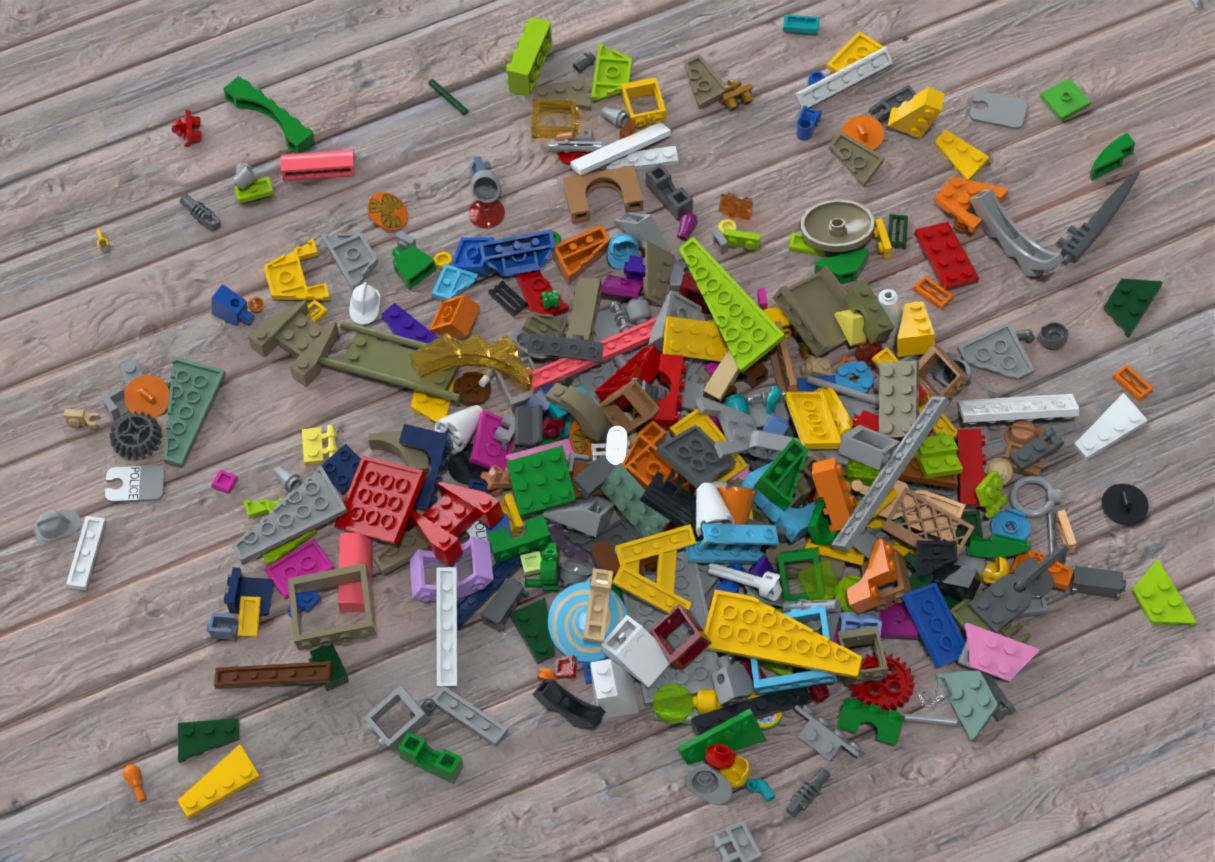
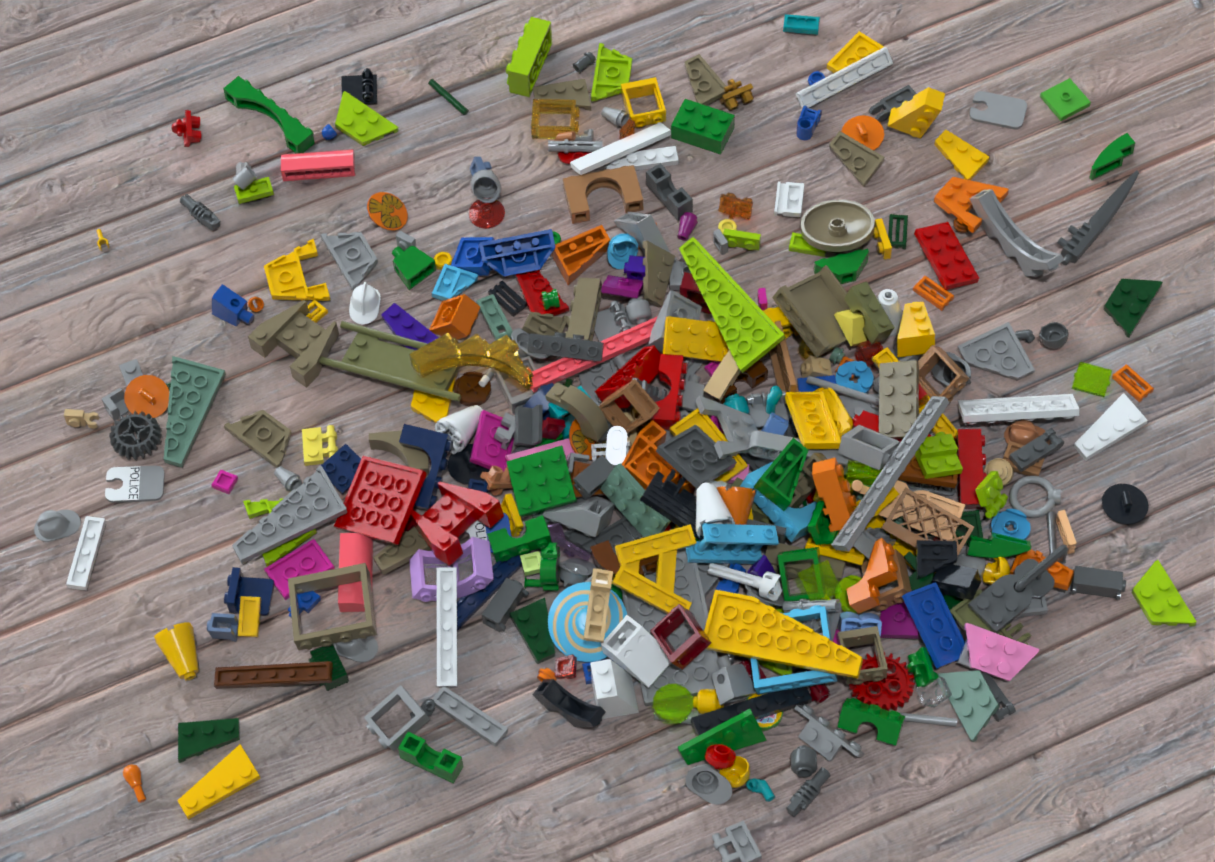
none -> yellow cone [154,622,199,681]
none -> dark tan wing [224,410,291,468]
none -> blue hinge [322,124,337,140]
none -> light grey piece [333,636,378,662]
none -> lime wing [335,91,399,146]
none -> black hinge [341,68,377,104]
none -> sand green plate [476,294,513,344]
none -> green brick [671,99,735,155]
none -> white plate [774,182,804,217]
none -> dark grey head [790,745,817,778]
none -> sand green plate [829,347,846,364]
none -> green hips [907,647,939,689]
none -> clear neon green piece [1072,362,1112,397]

